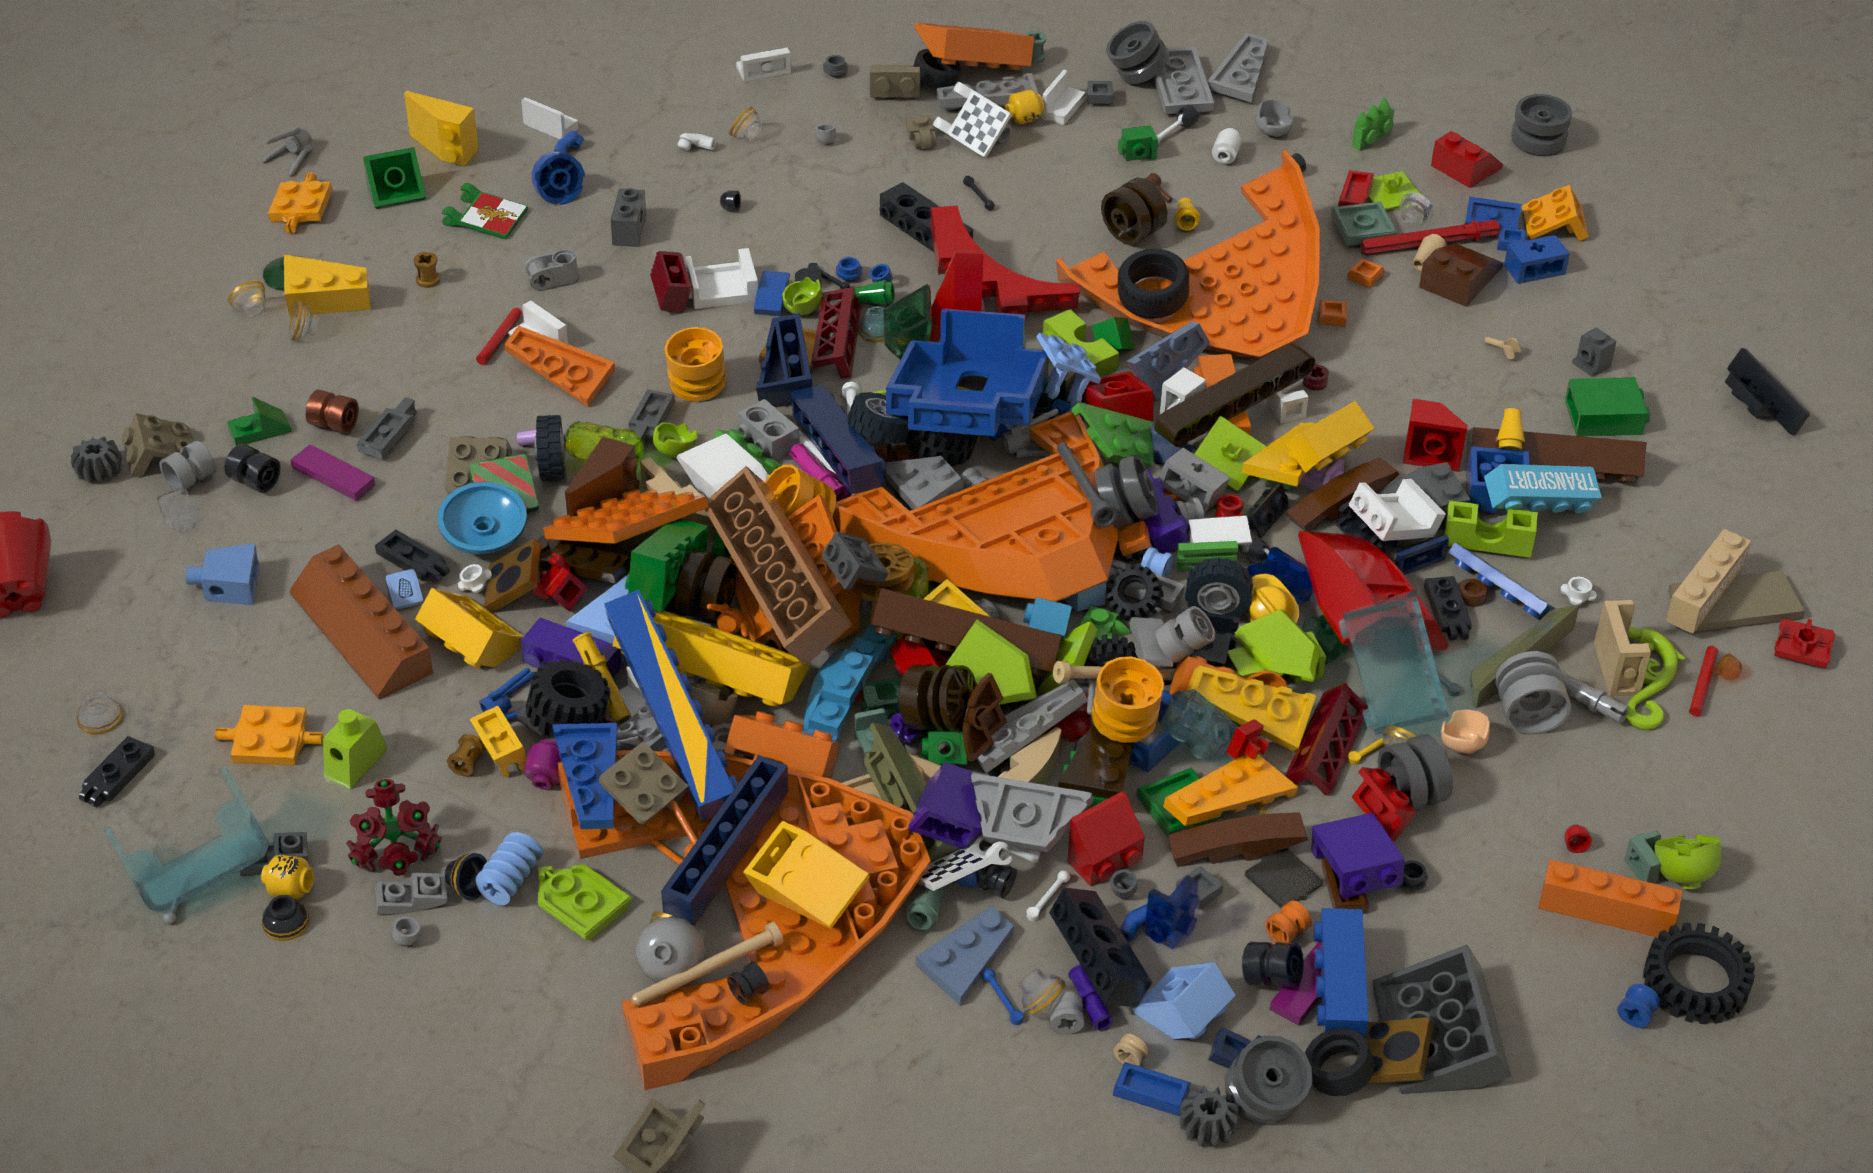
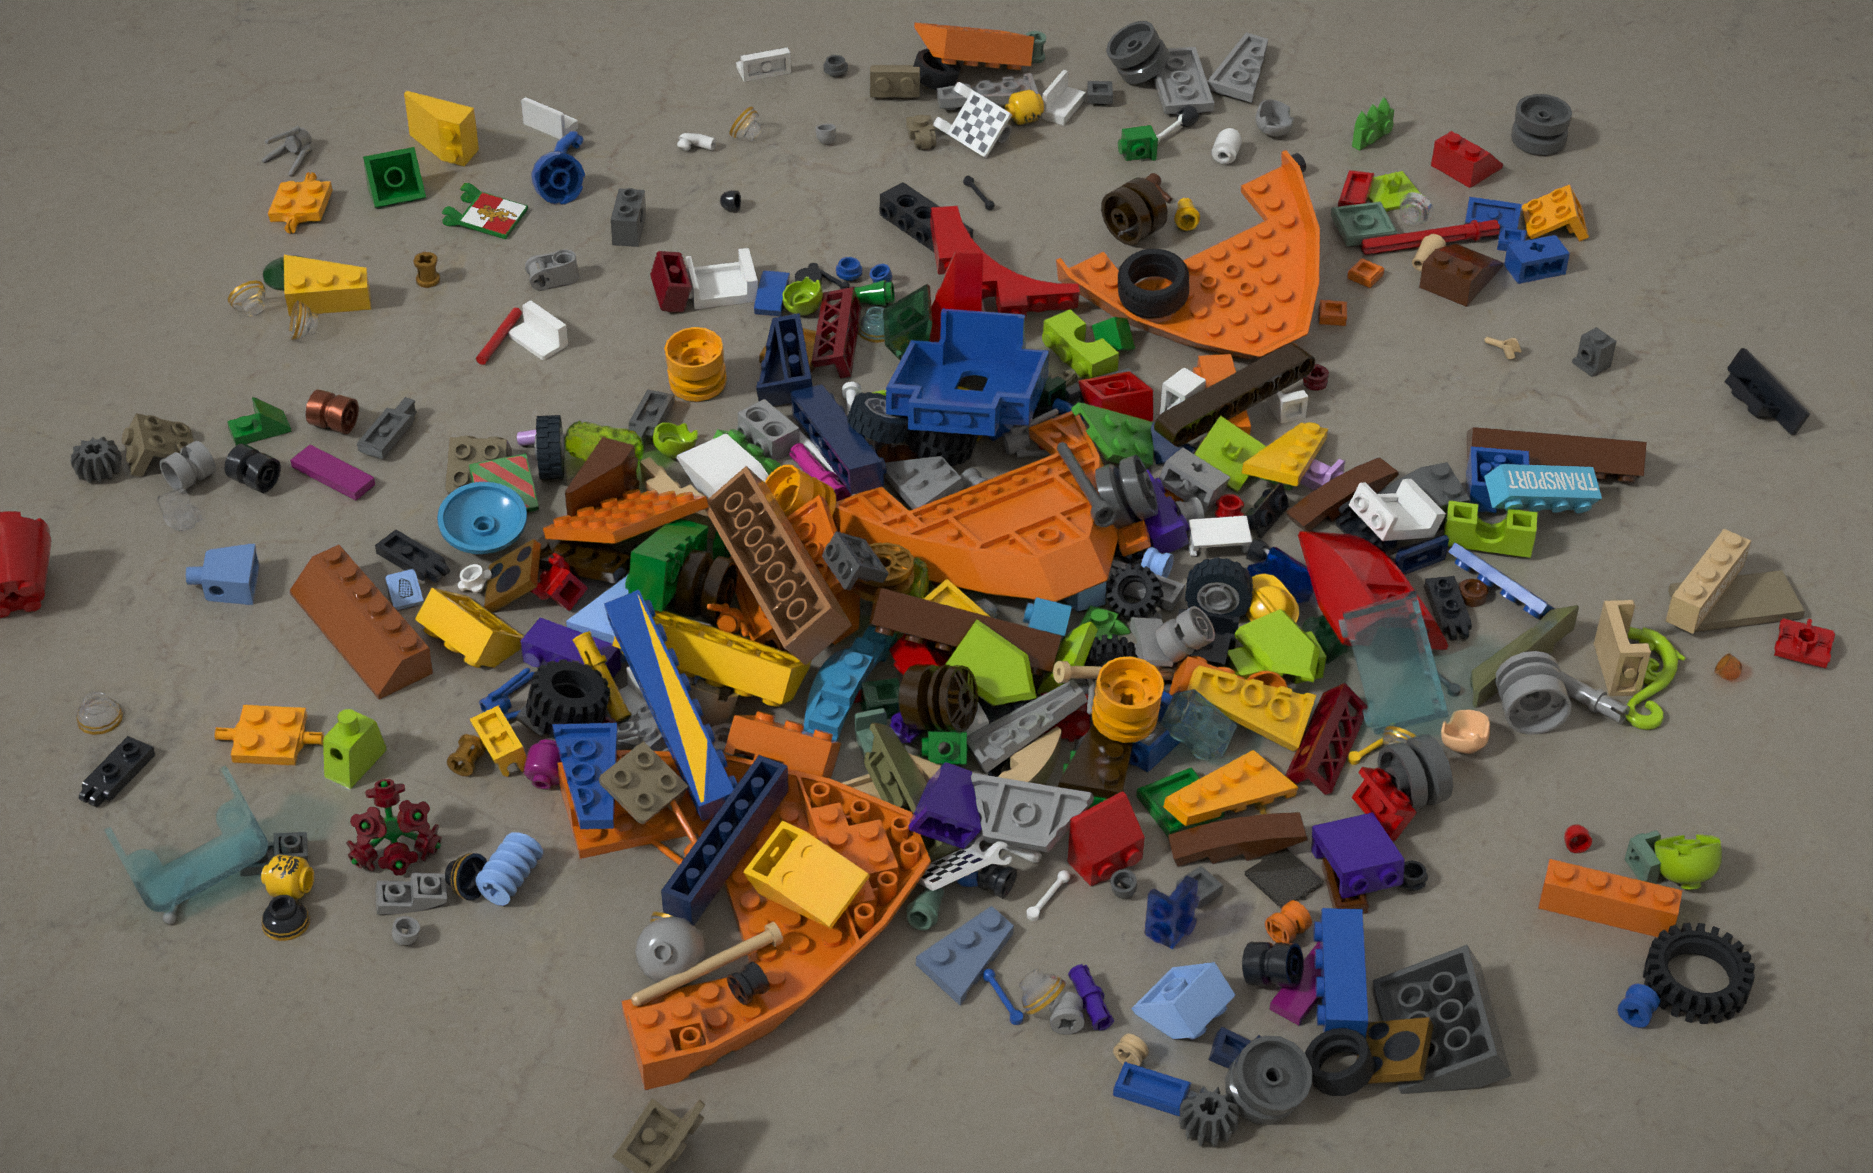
orange wing [504,325,615,407] -> none
lime tile [538,864,633,940] -> none
reddish brown brick [963,673,1007,762] -> none
light blue plate [1037,332,1101,407] -> none
black brick [1049,887,1152,1007] -> none
blue arm [1120,903,1163,942] -> none
sand blue wing [1127,321,1210,401] -> none
bright green tile [1176,541,1238,572] -> none
red tile [1226,719,1269,759] -> none
yellow wedge [1286,401,1375,473] -> none
red slope [1403,399,1468,472] -> none
yellow cone [1496,408,1525,451] -> none
white plate [1560,577,1597,605] -> none
green brick [1565,377,1650,436] -> none
red bar [1689,646,1718,716] -> none

